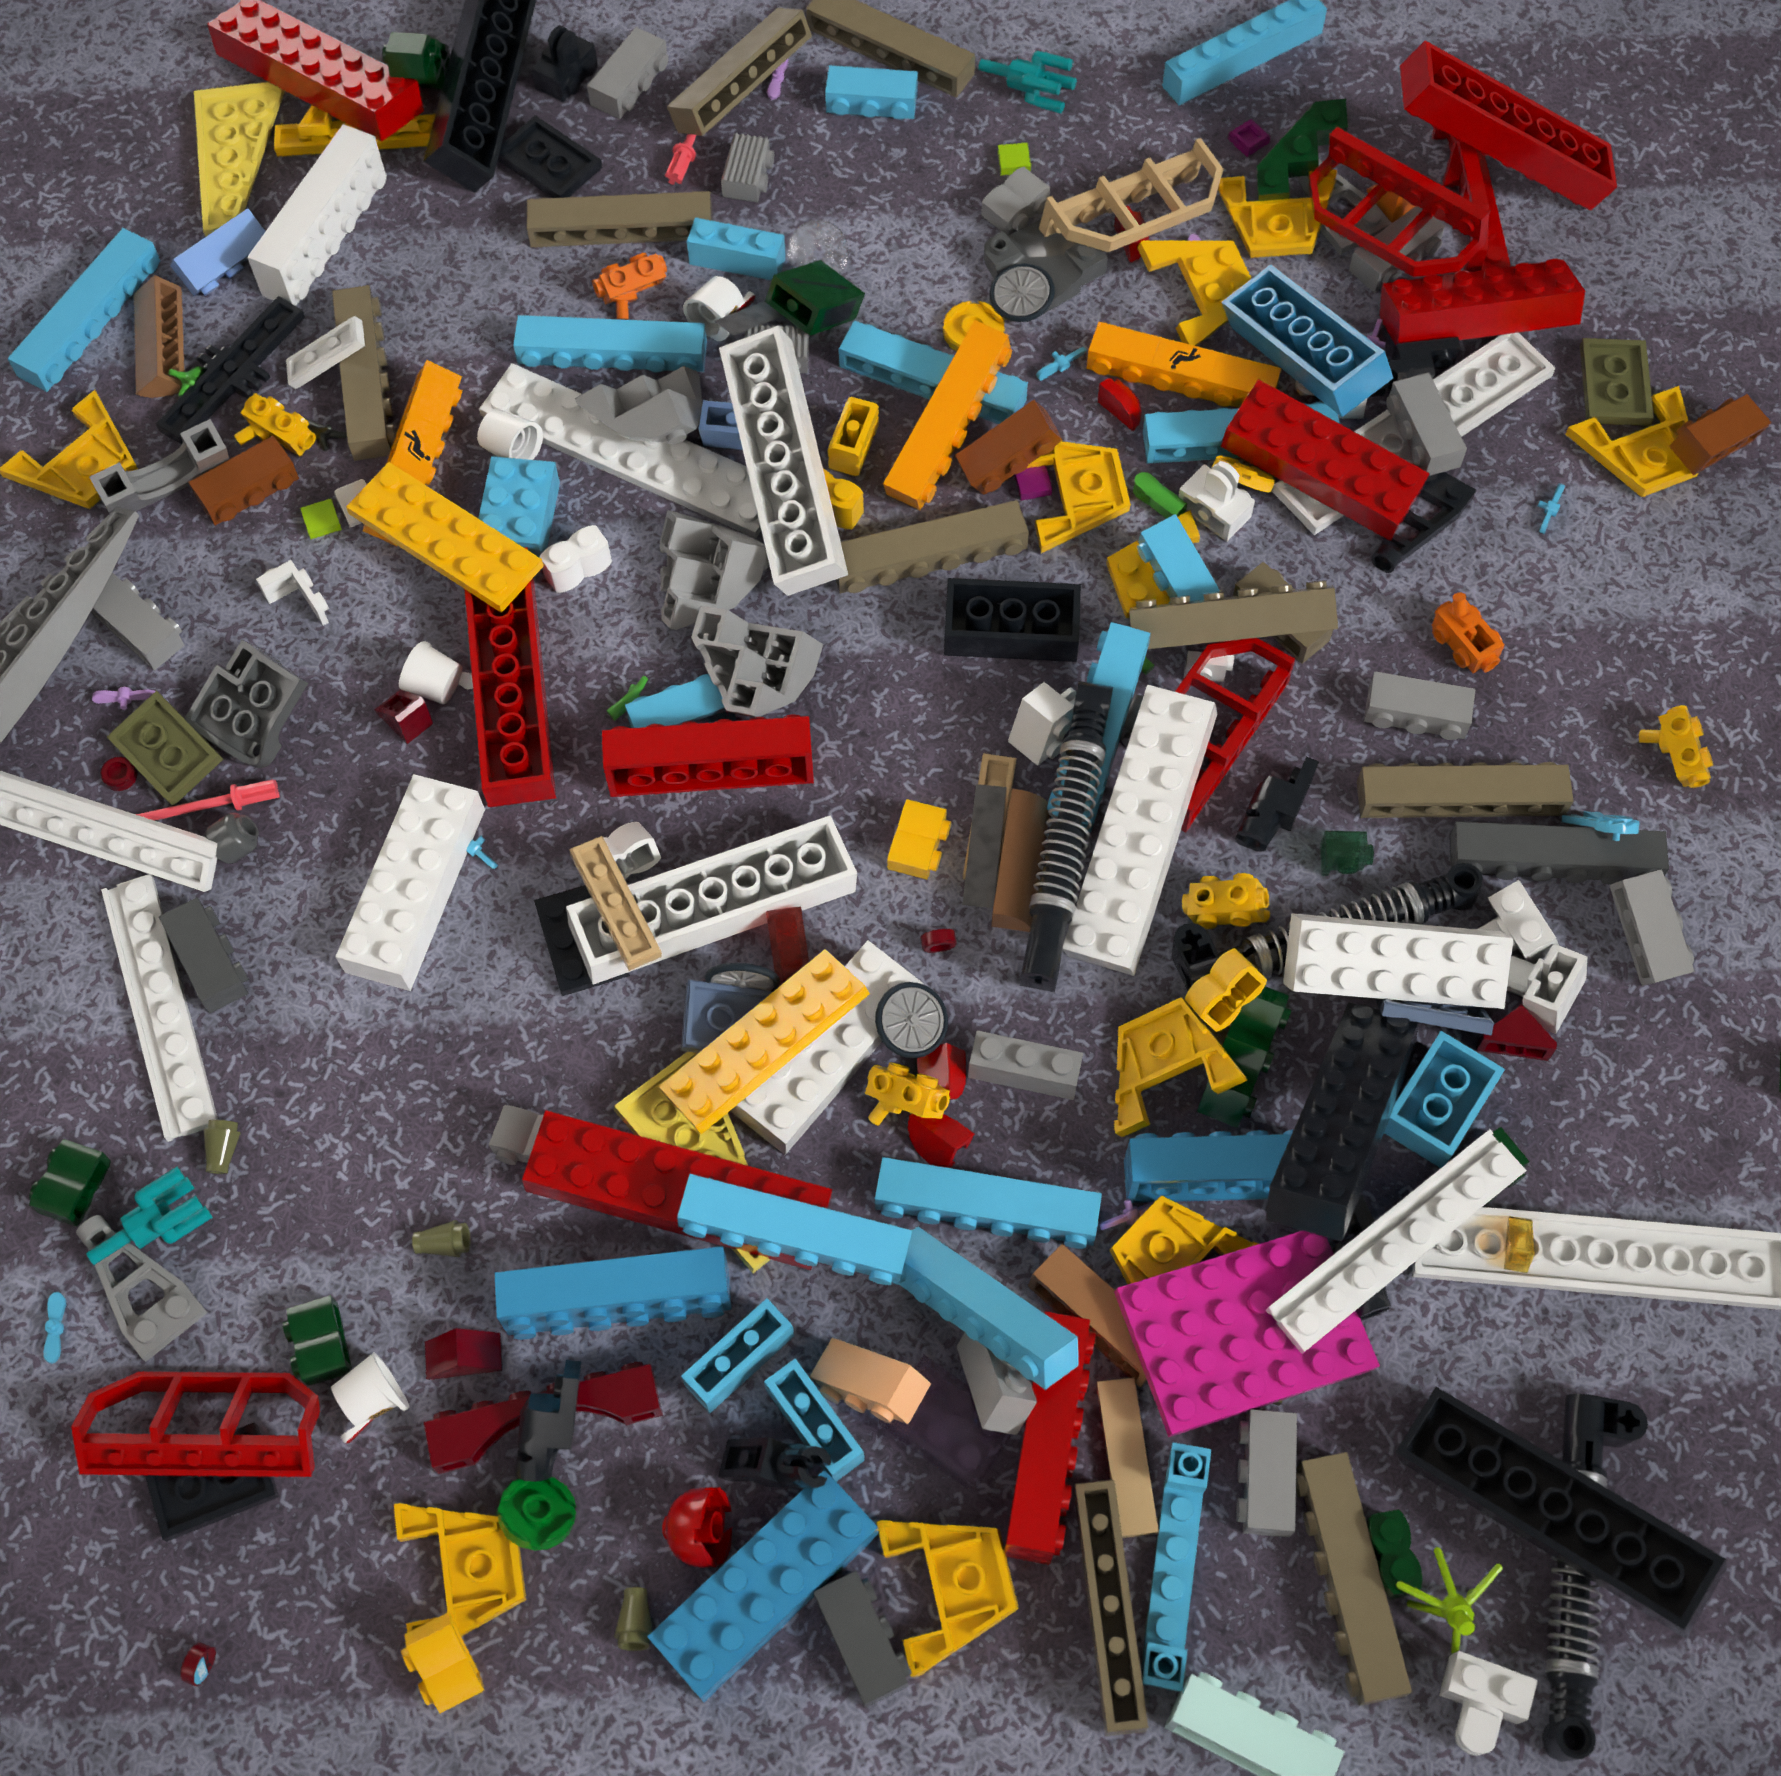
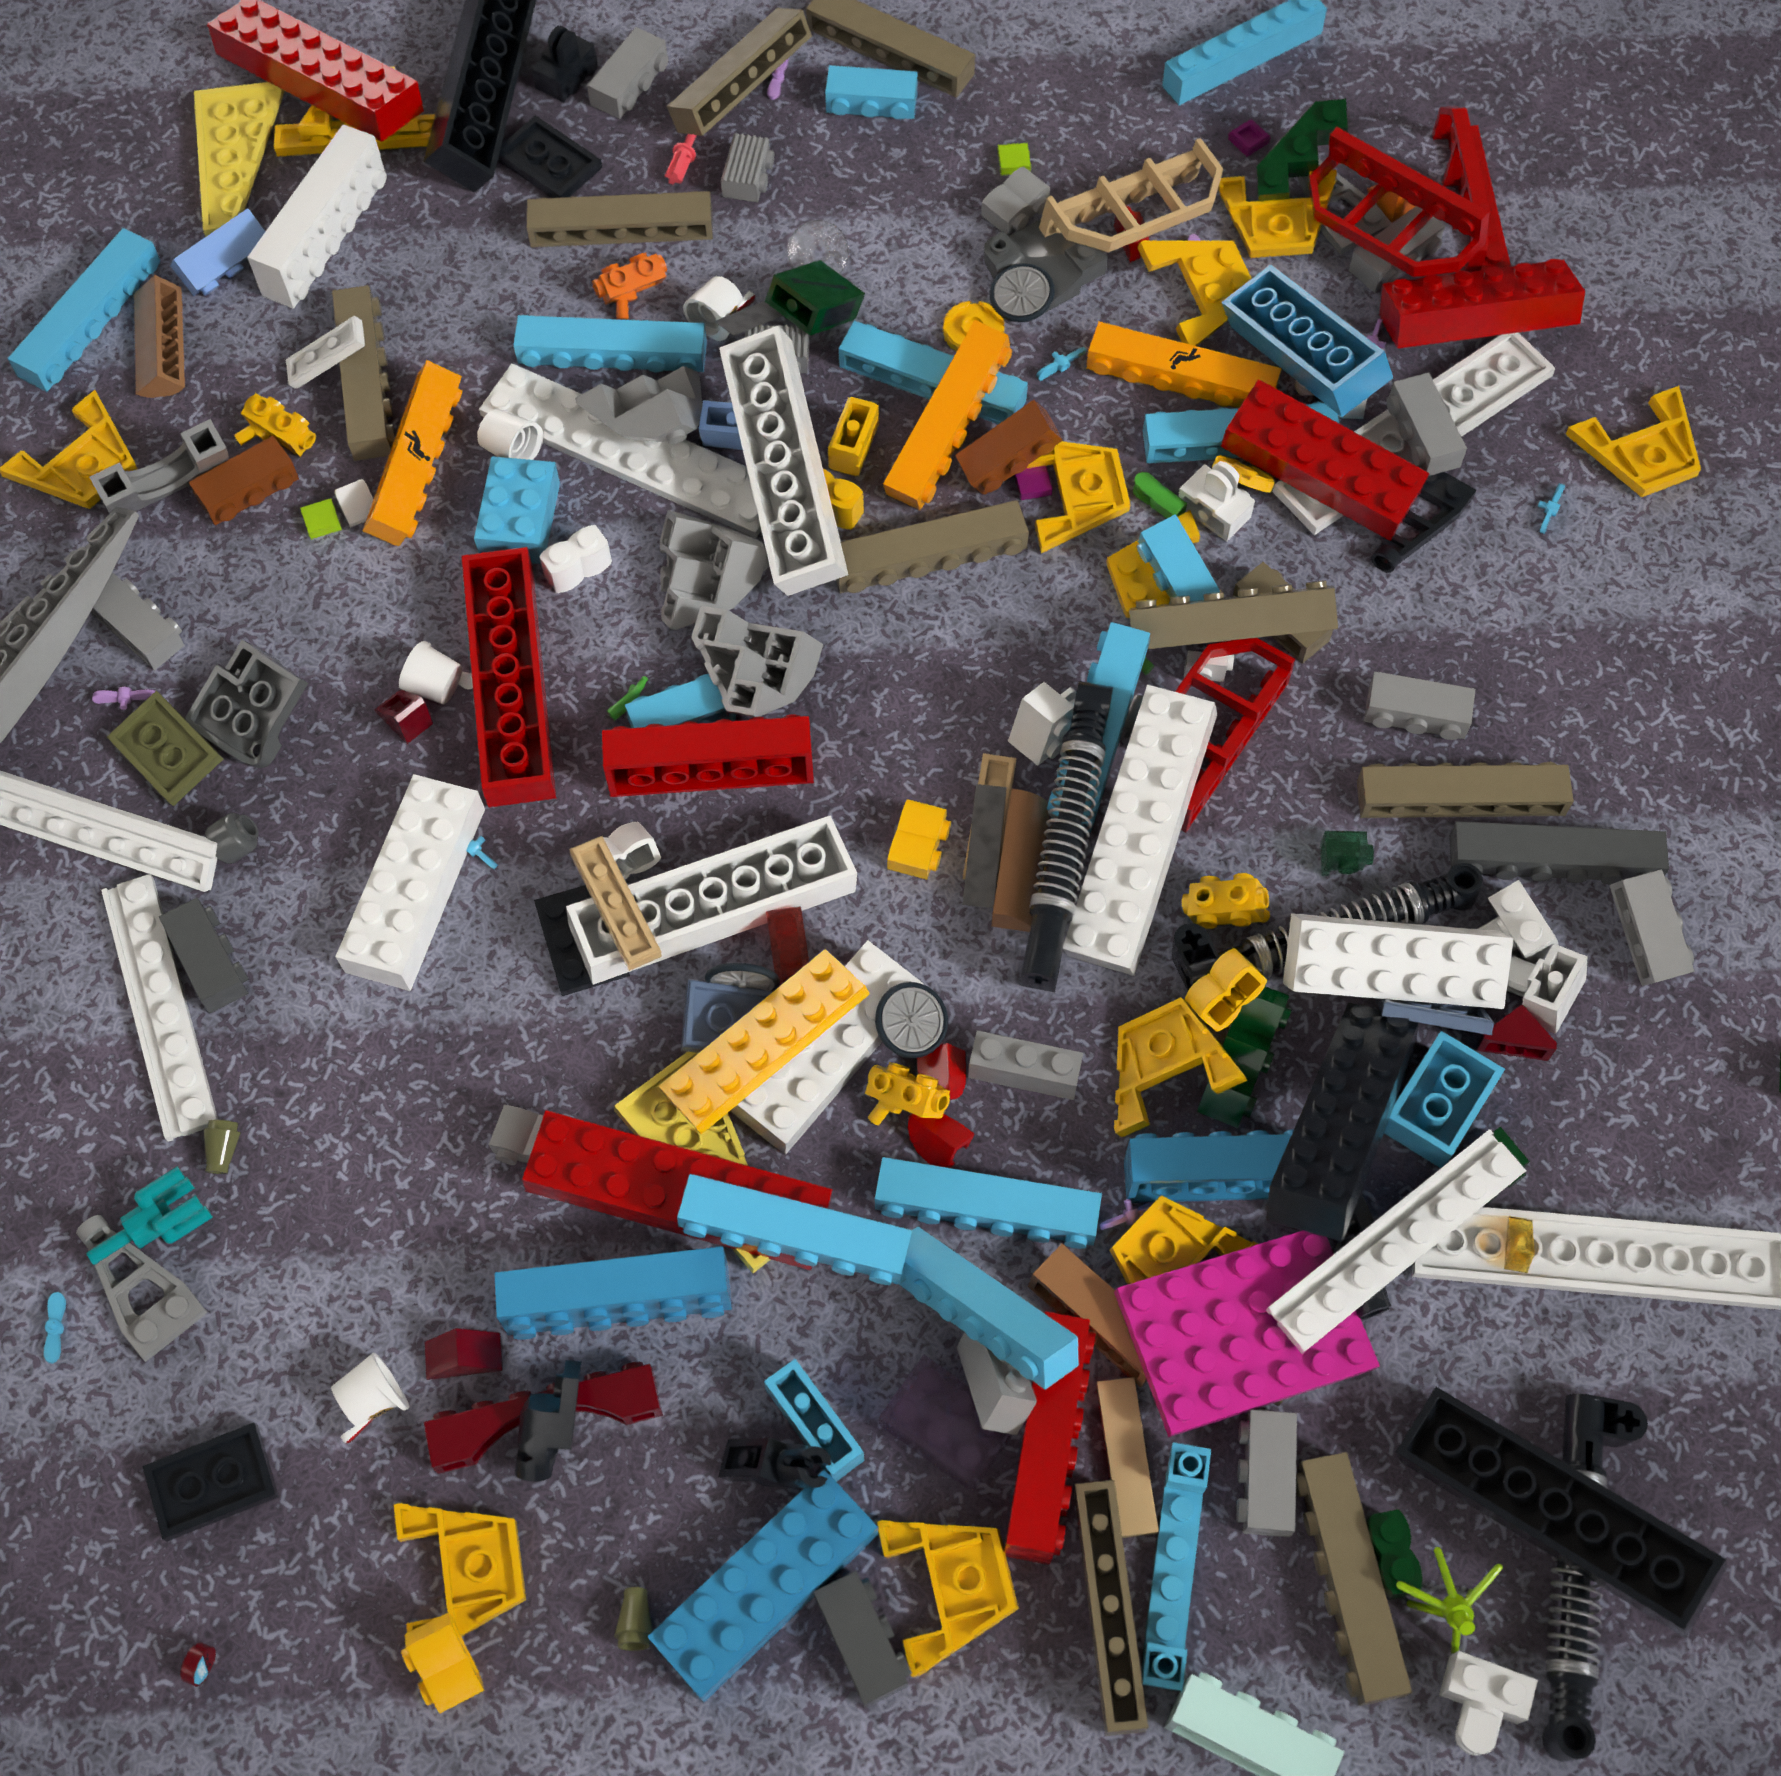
dark green brick [29,1139,111,1227] -> none
red plate [71,1371,320,1477] -> none
dark red tile [100,756,137,791] -> none
coral piece [136,779,280,821] -> none
black hinge [155,296,305,445] -> none
bright green bar [169,366,204,397] -> none
white bracket [256,560,329,626] -> none
dark green brick [283,1295,352,1386] -> none
pearl dark grey bar [304,417,347,451] -> none
yellow plate [346,462,543,613] -> none
dark green brick [382,32,450,89] -> none
olive cone [412,1220,471,1257] -> none
green tile [497,1477,576,1551] -> none
red cylinder [662,1487,733,1568] -> none
medium azure brick [681,1298,794,1413] -> none
medium azure brick [687,218,786,280] -> none
light nougat brick [809,1338,931,1424] -> none
dark red tile [920,929,957,953] -> none
black brick [944,578,1081,662] -> none
teal plant [978,51,1077,114] -> none
red brick [1097,378,1142,431] -> none
black plate [1235,756,1319,852] -> none
black plate [1369,337,1461,397] -> none
red brick [1400,40,1618,211] -> none
orange brick [1432,592,1505,673] -> none
medium azure piece [1562,811,1640,841] -> none
olive plate [1580,338,1654,426] -> none
yellow brick [1639,705,1714,788] -> none
dark orange brick [1669,394,1772,475] -> none

